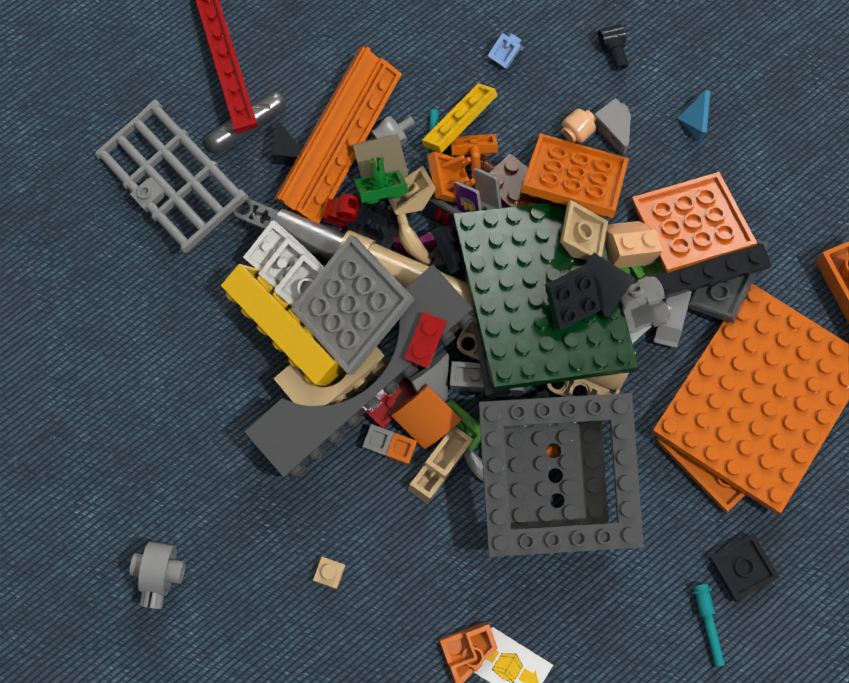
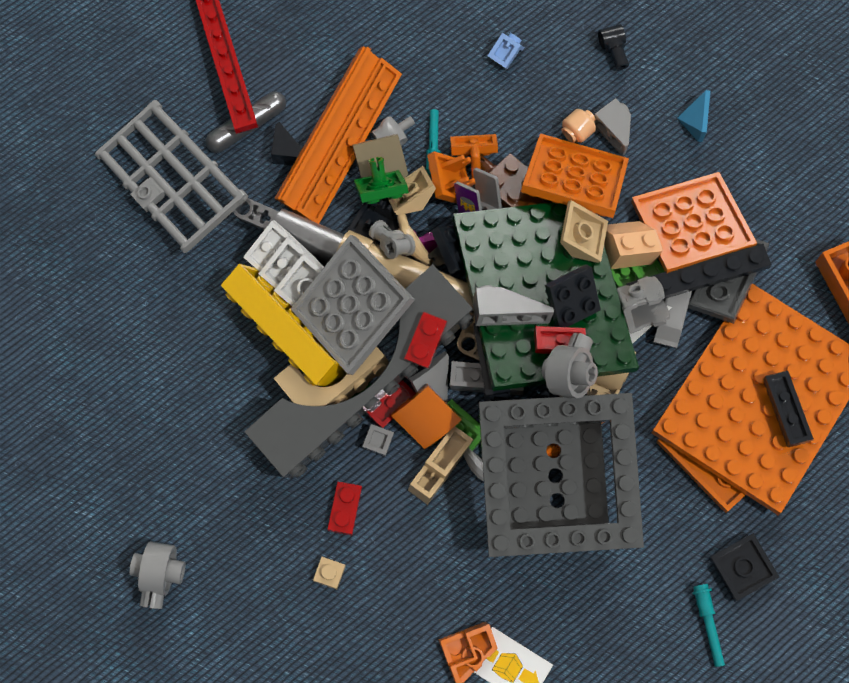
red leg [323,194,360,229] -> none
orange plate [386,433,417,466] -> none
slope [420,195,463,227] -> none
yellow plate [422,83,498,153] -> none
black slope [586,252,635,320] -> none
none -> red plate [327,481,362,536]
none -> light grey connector [369,220,416,259]
none -> light grey slope [473,285,554,326]
none -> red plate [534,326,586,354]
none -> light grey piece [542,333,598,398]
none -> black plate [763,371,814,448]

